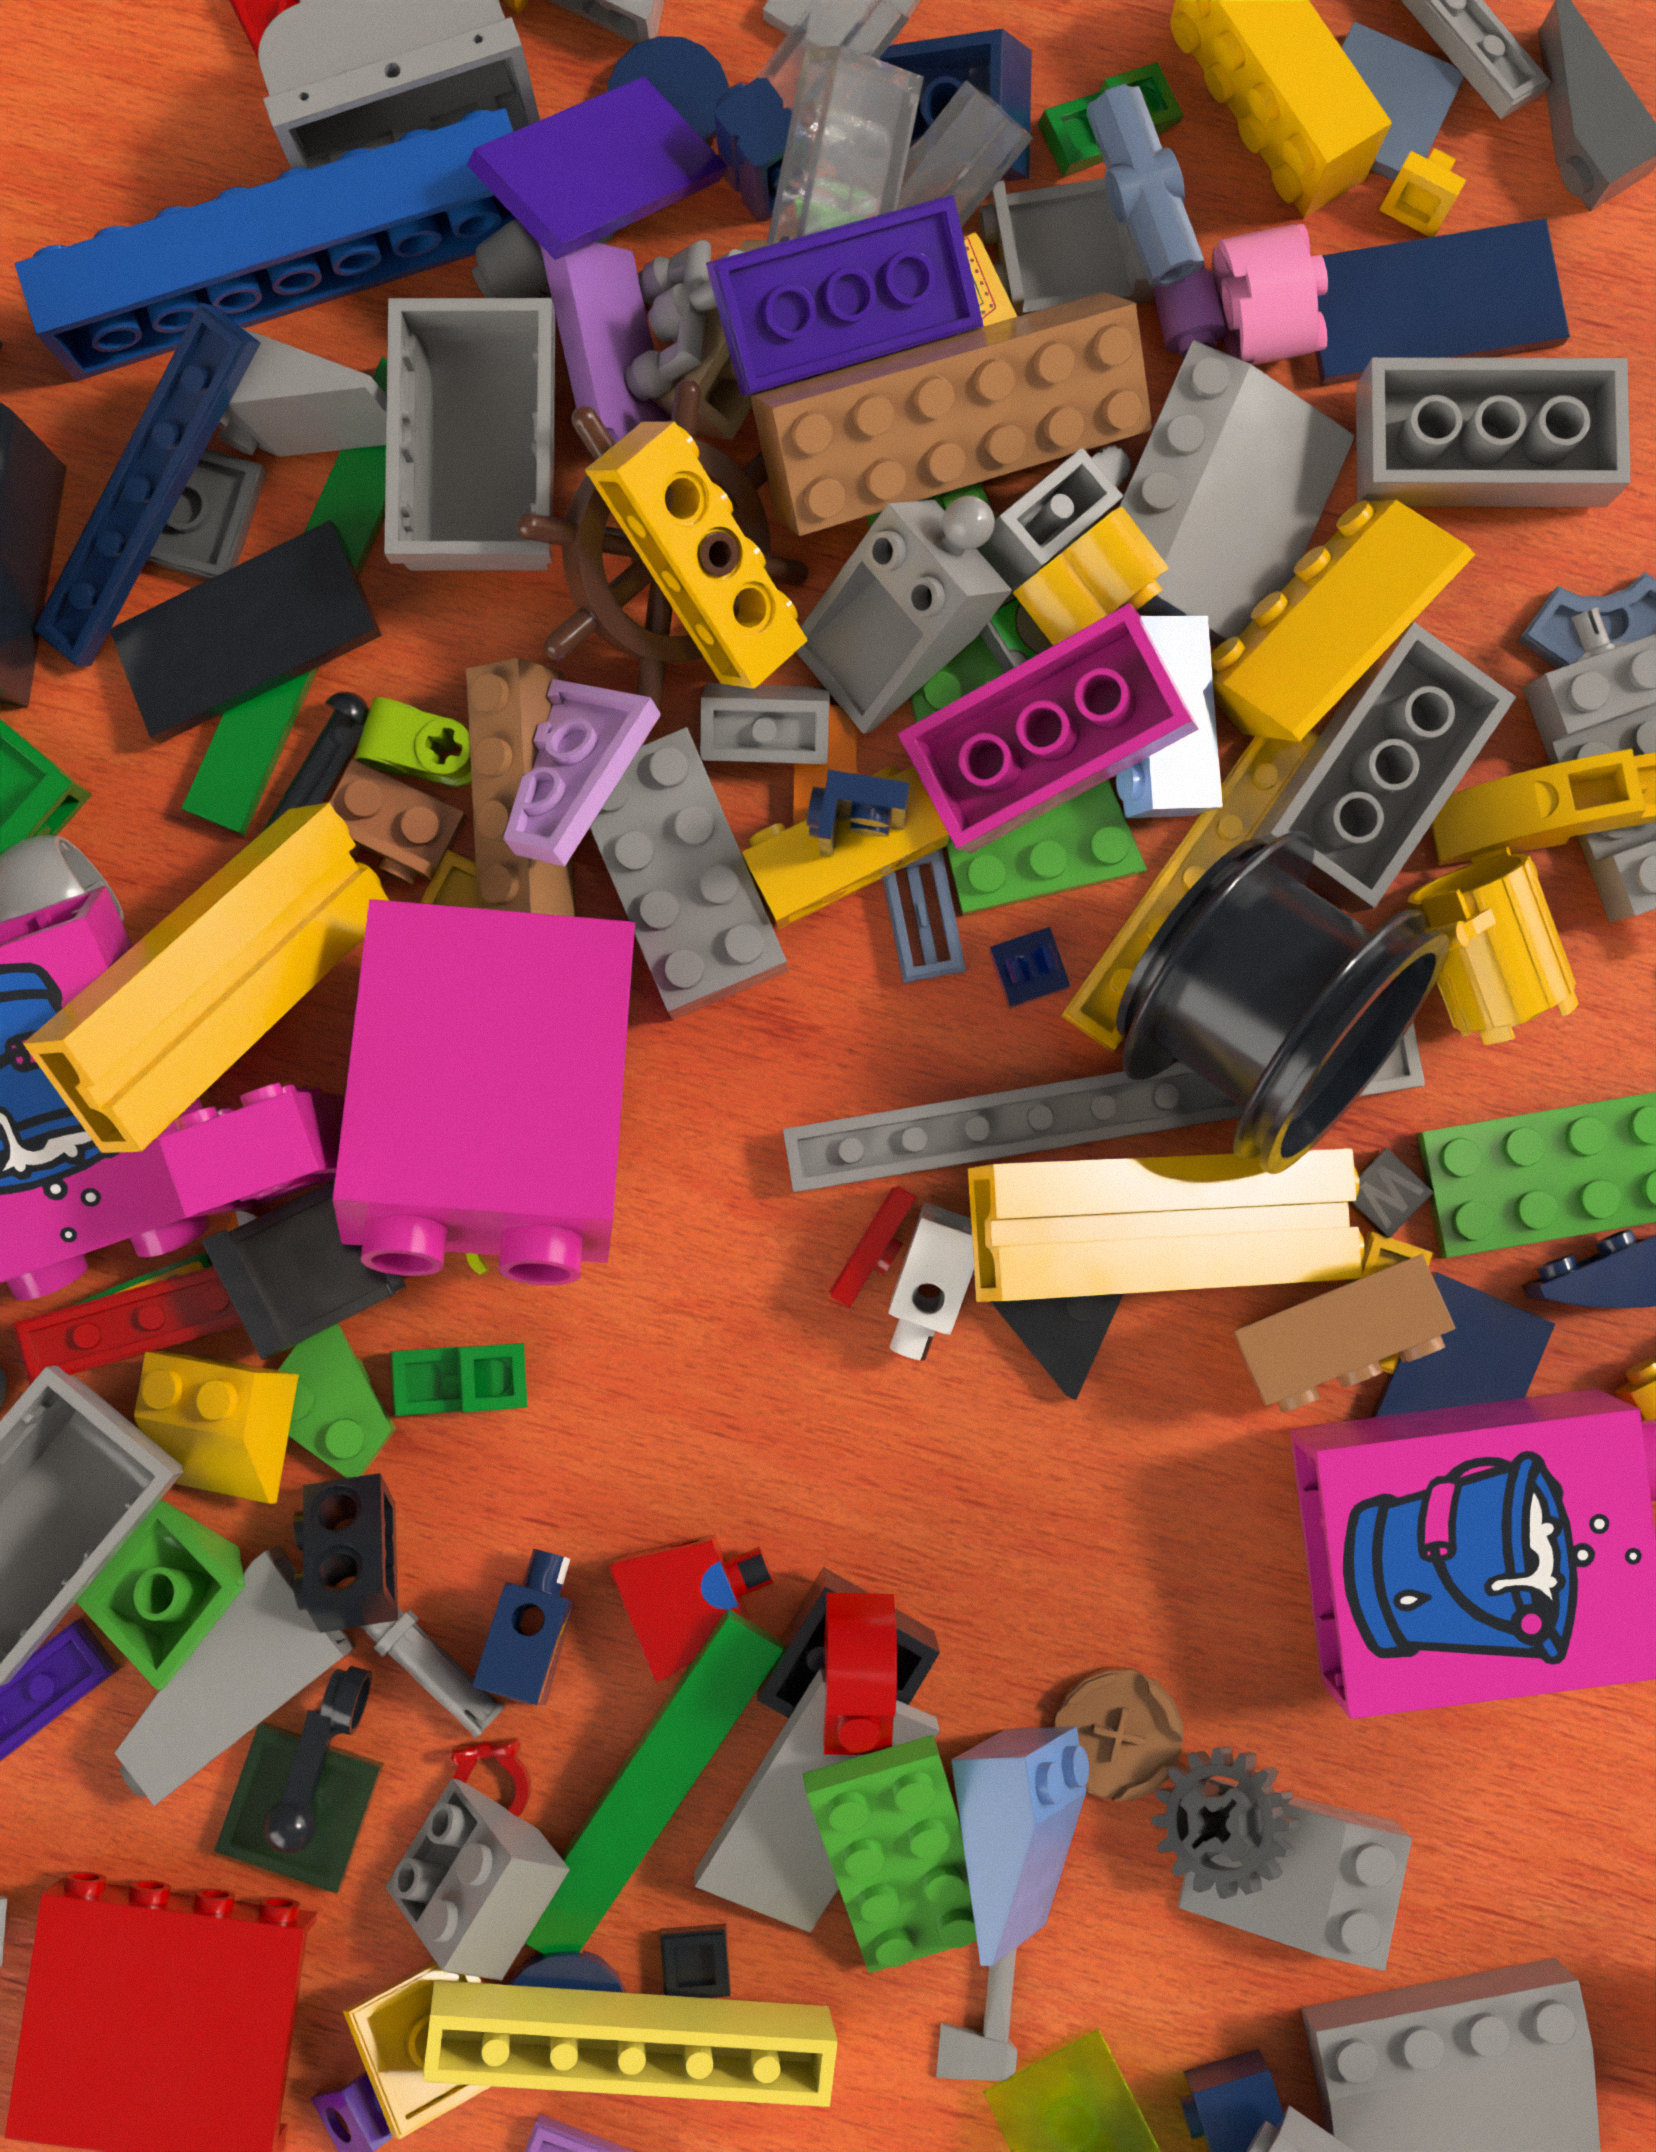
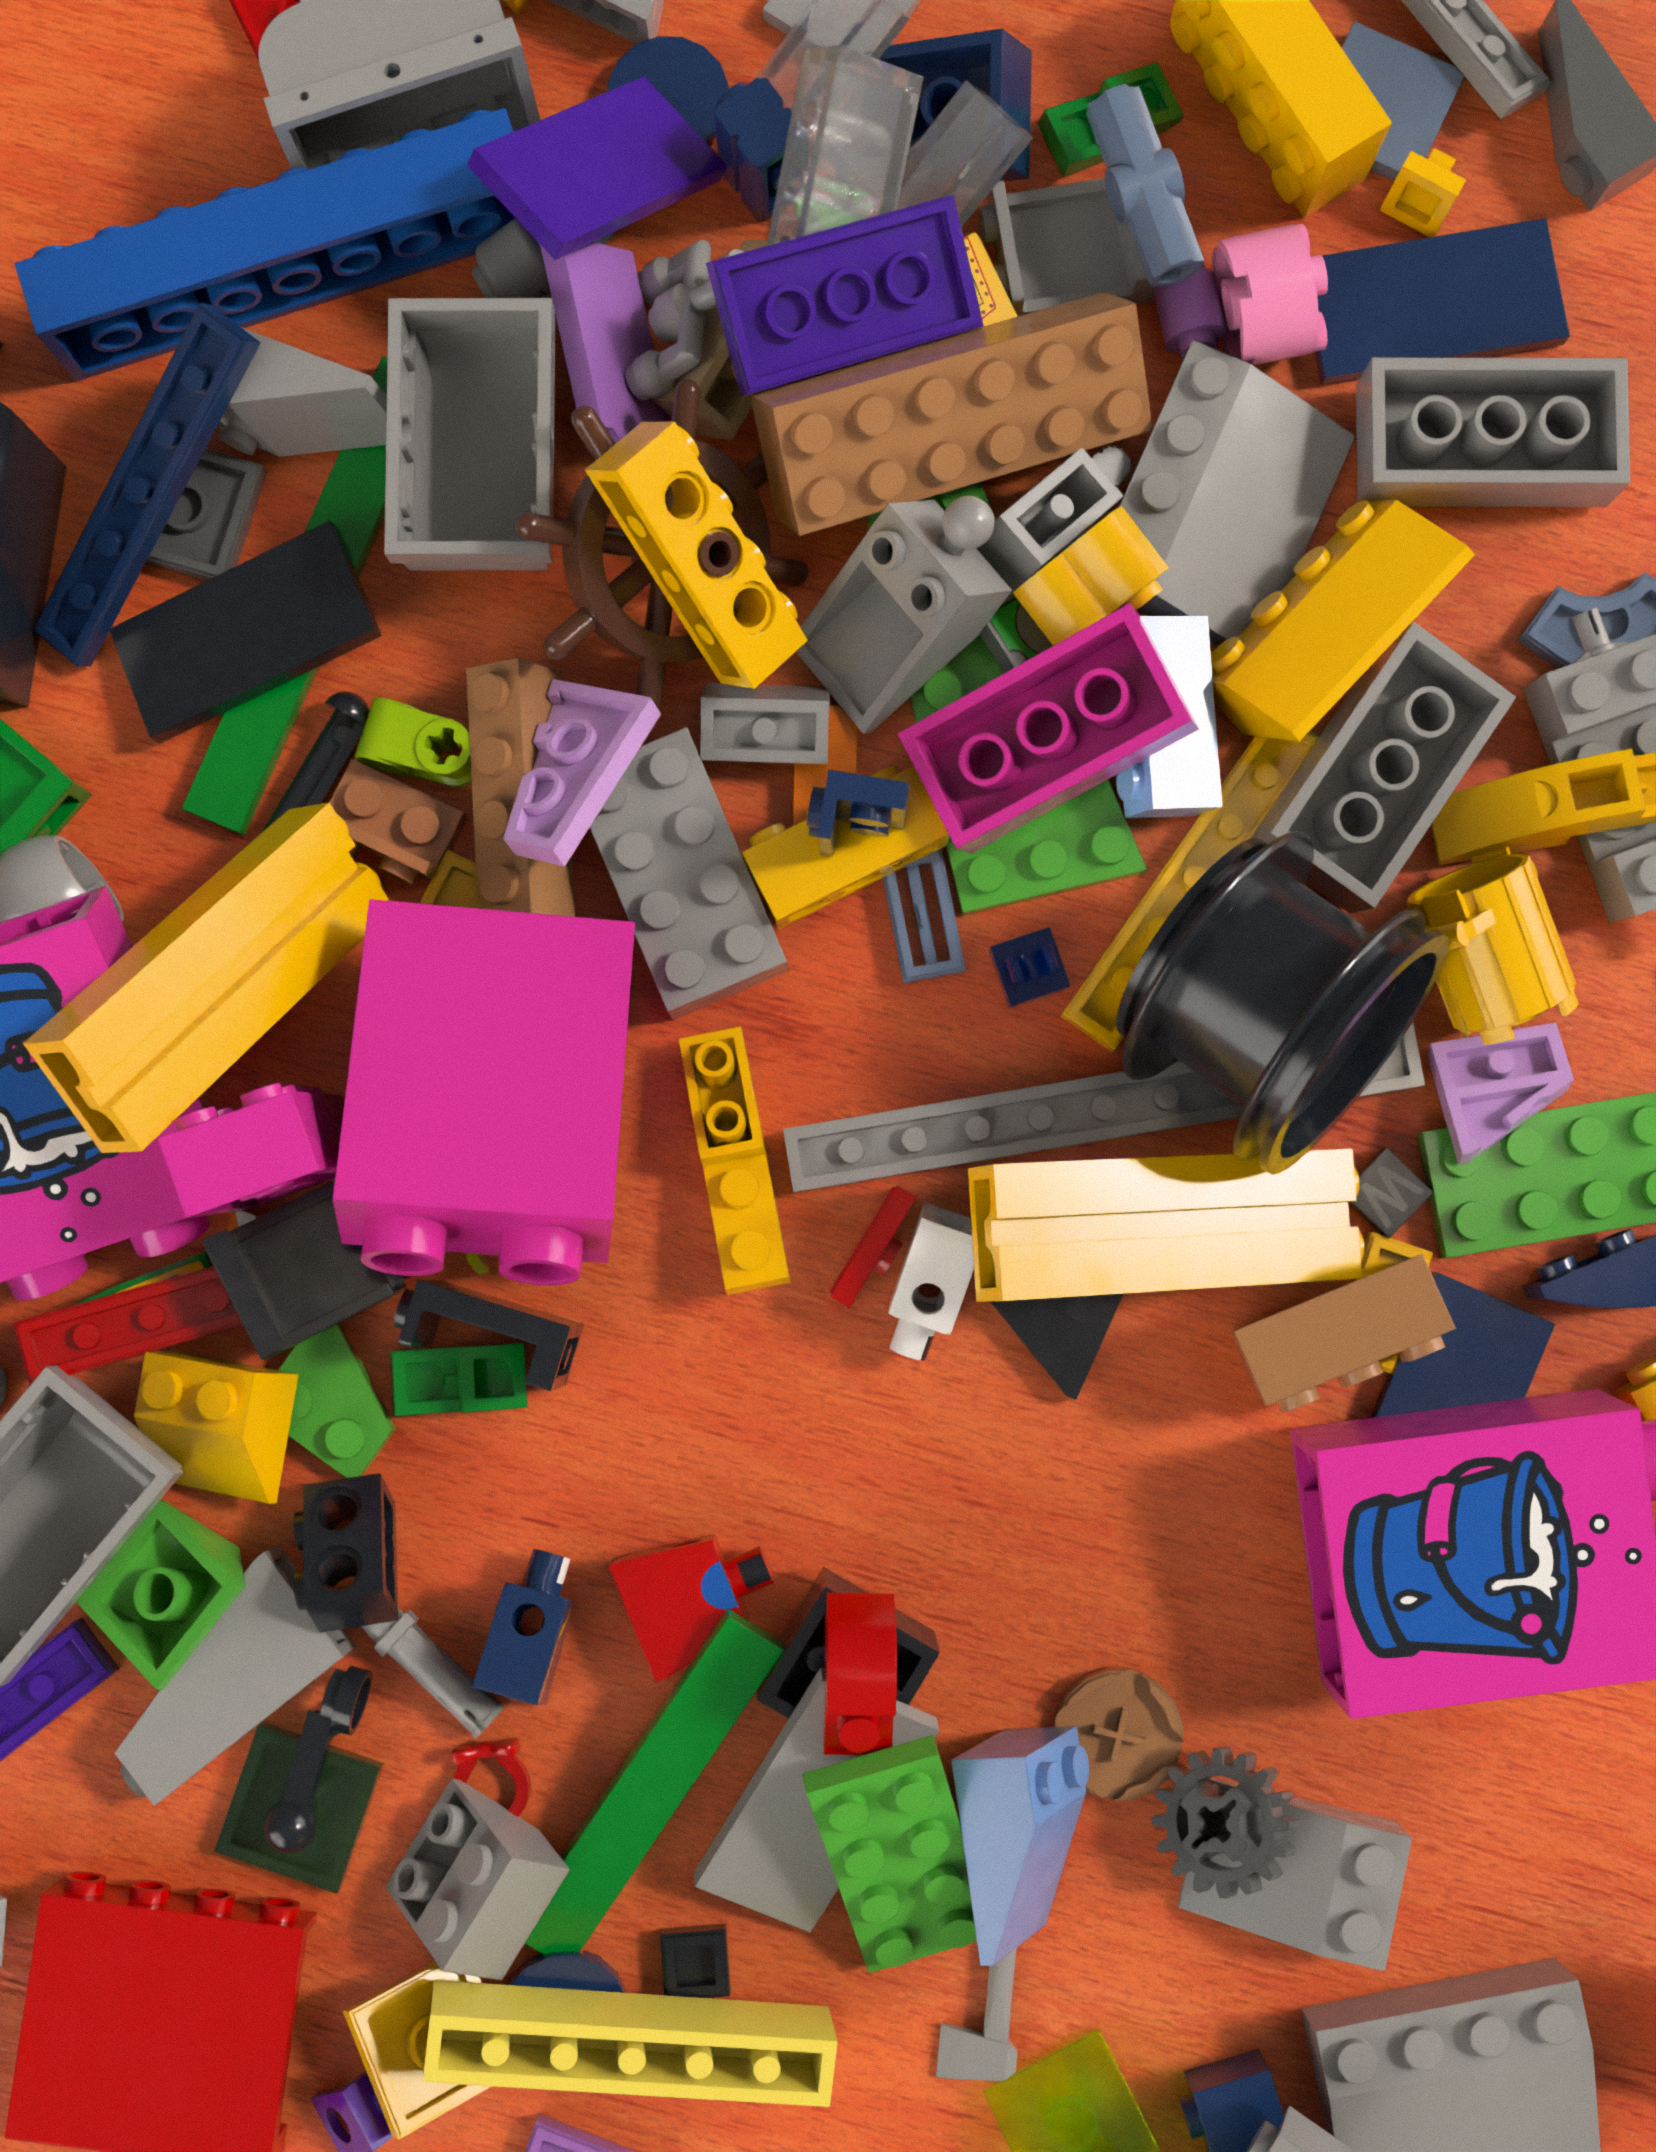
none -> black panel [394,1280,584,1391]
none -> yellow slope [679,1026,791,1295]
none -> lavender wing [1427,1023,1574,1165]

